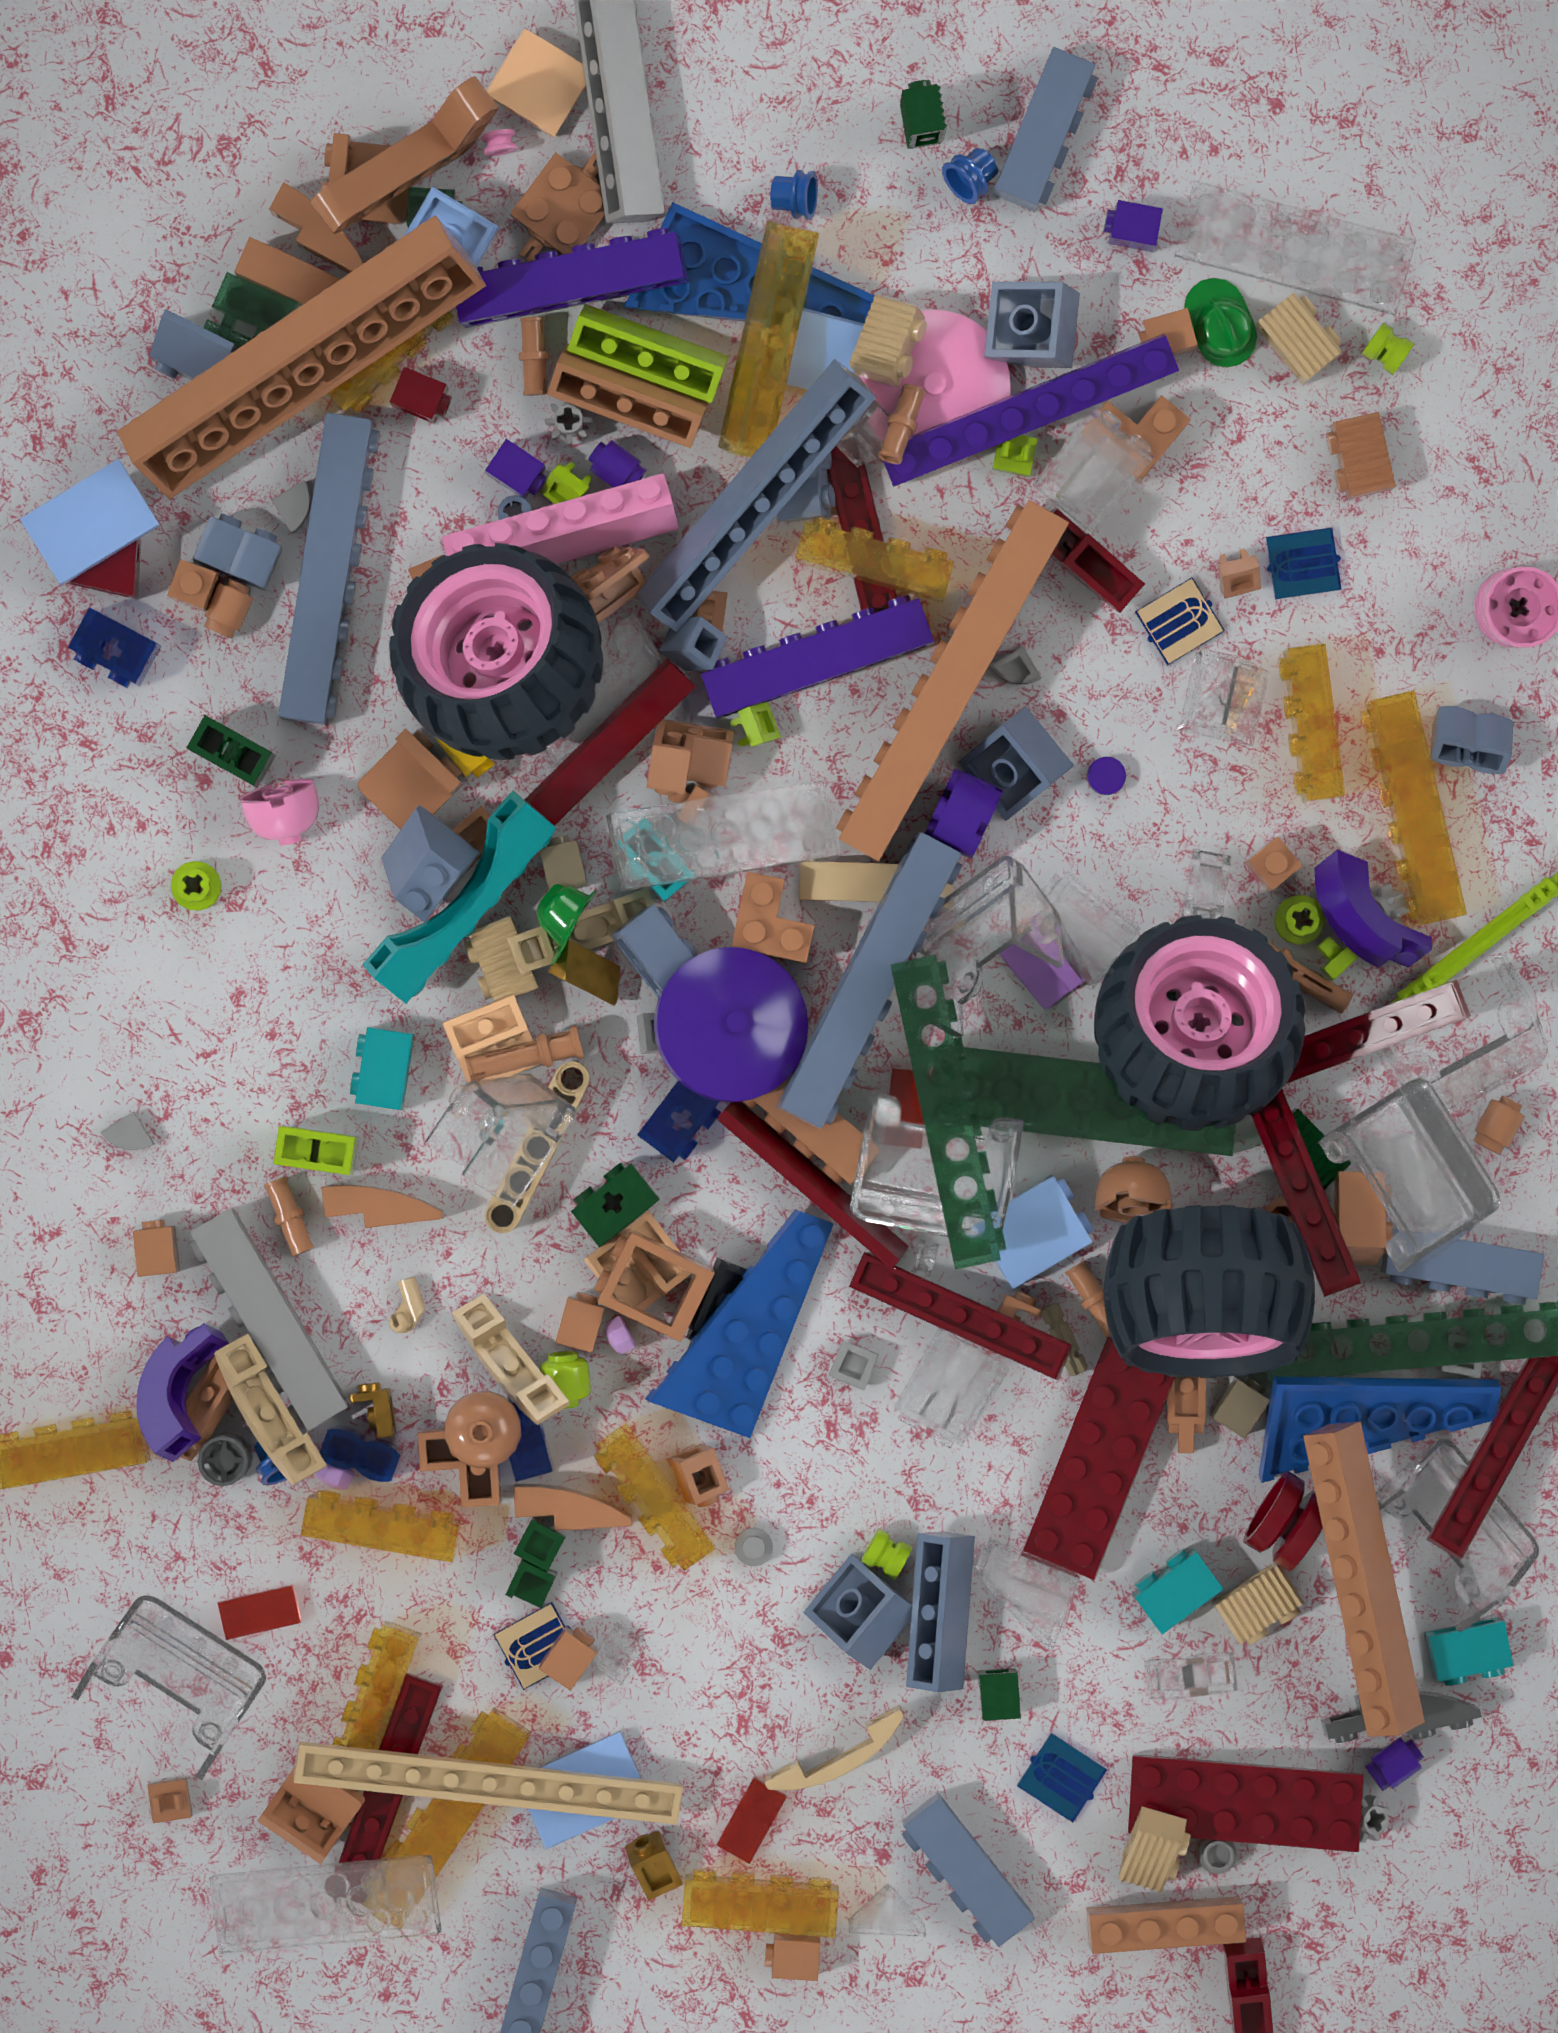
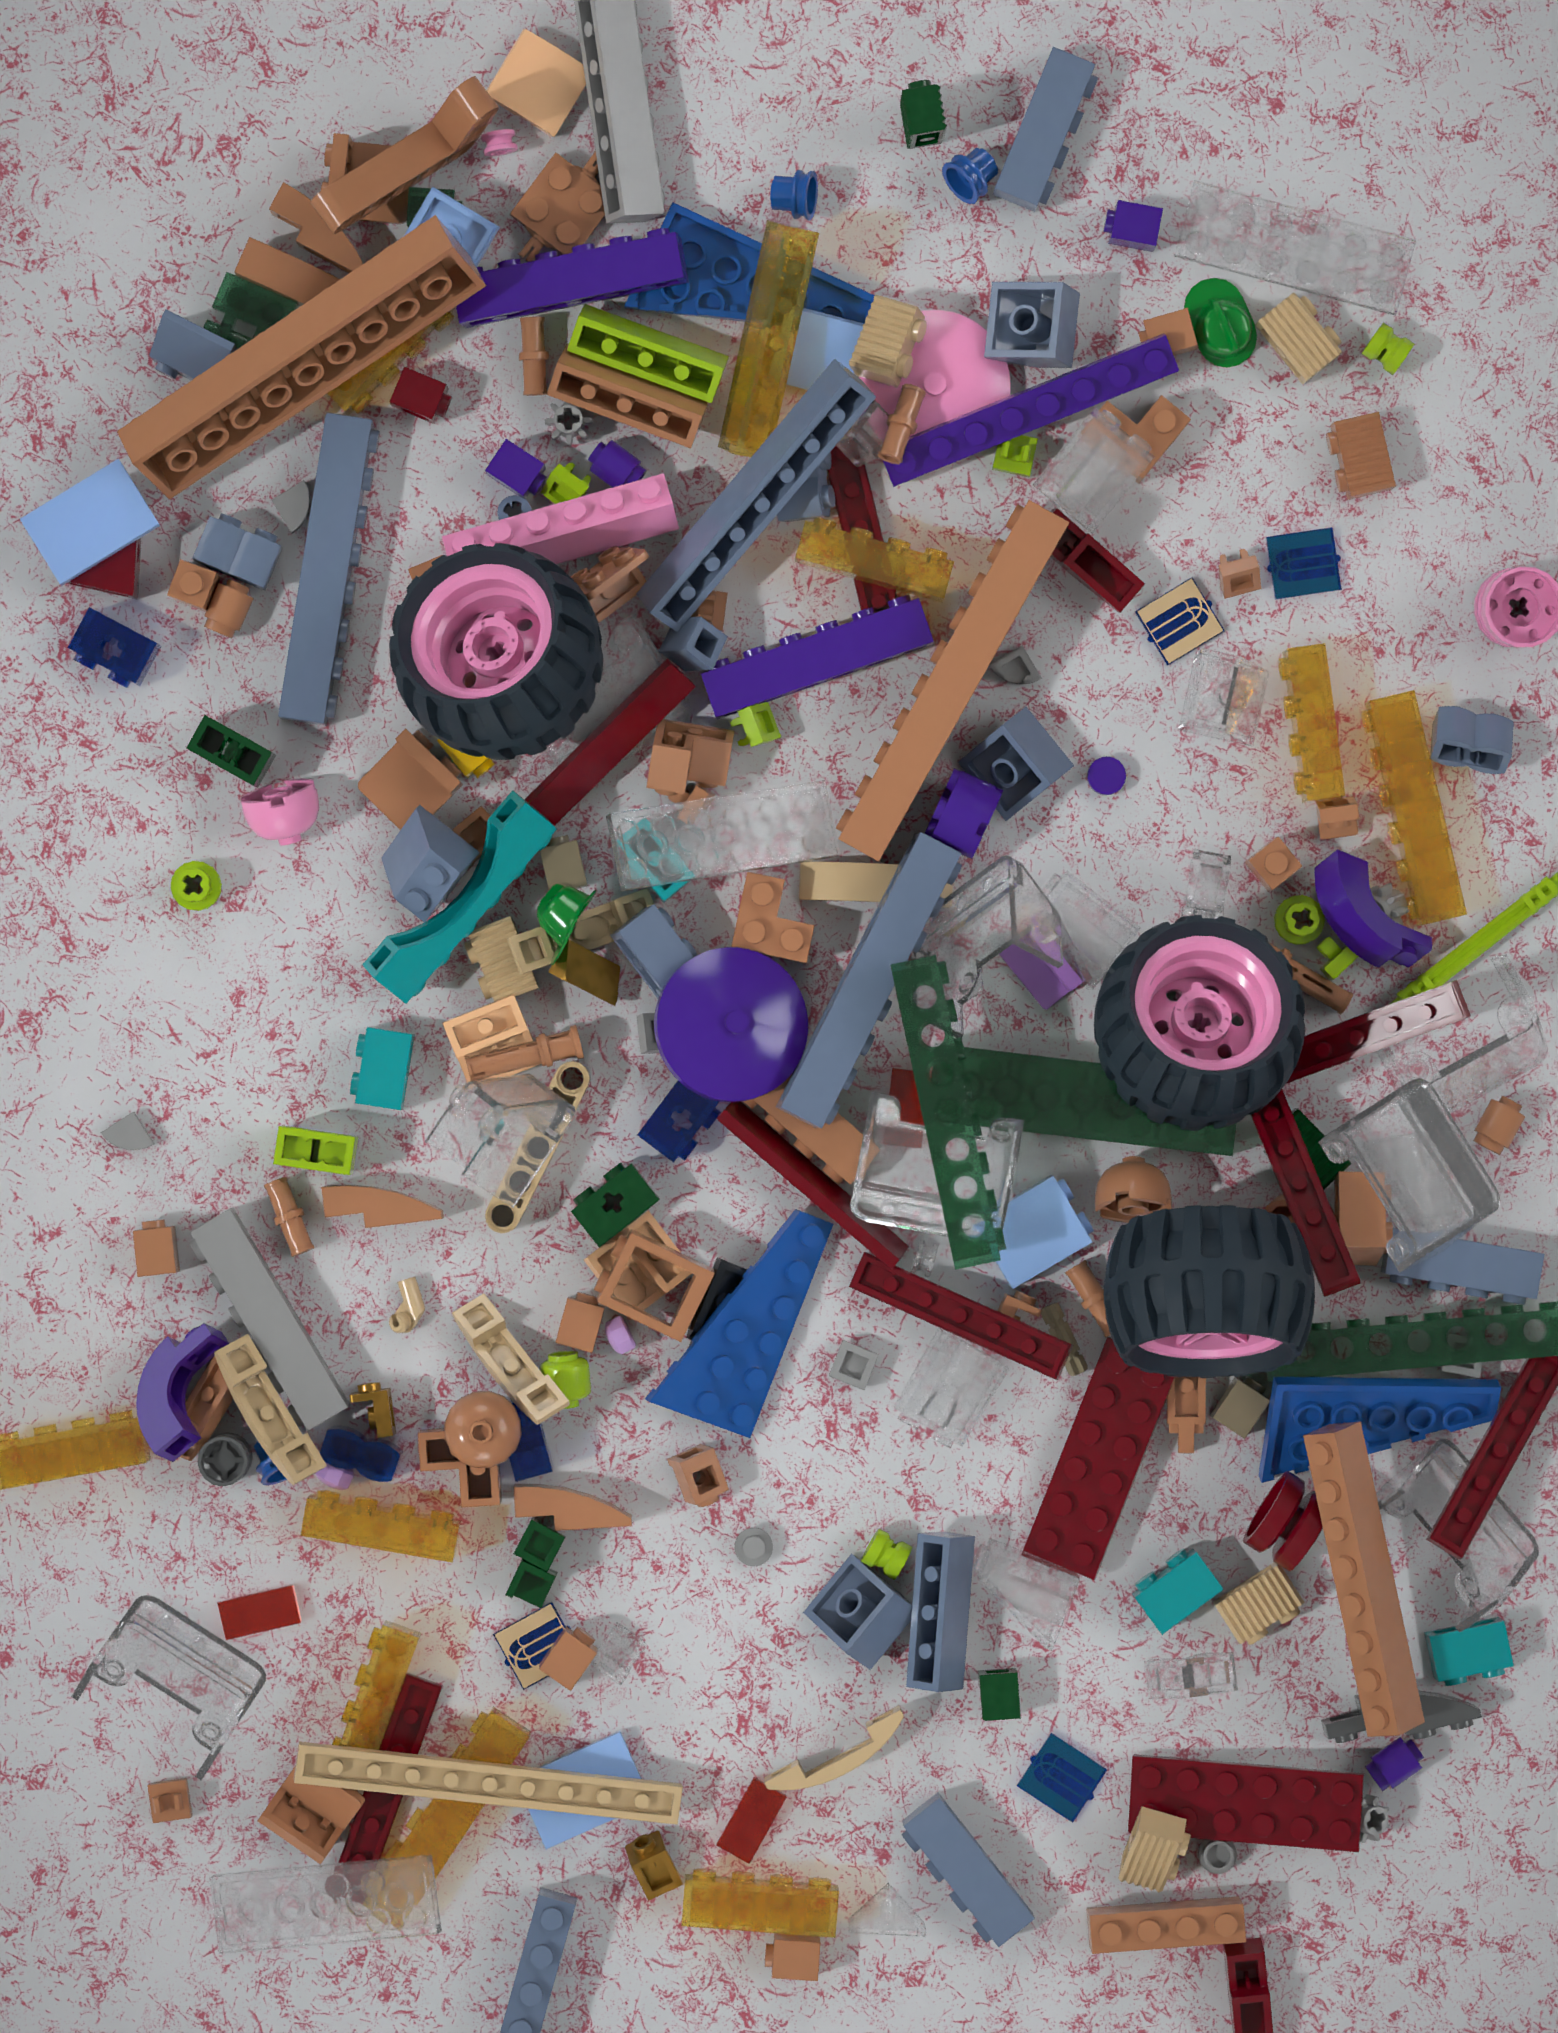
clear yellow brick [593,1421,716,1571] -> none
none -> nougat bracket [1315,796,1359,839]

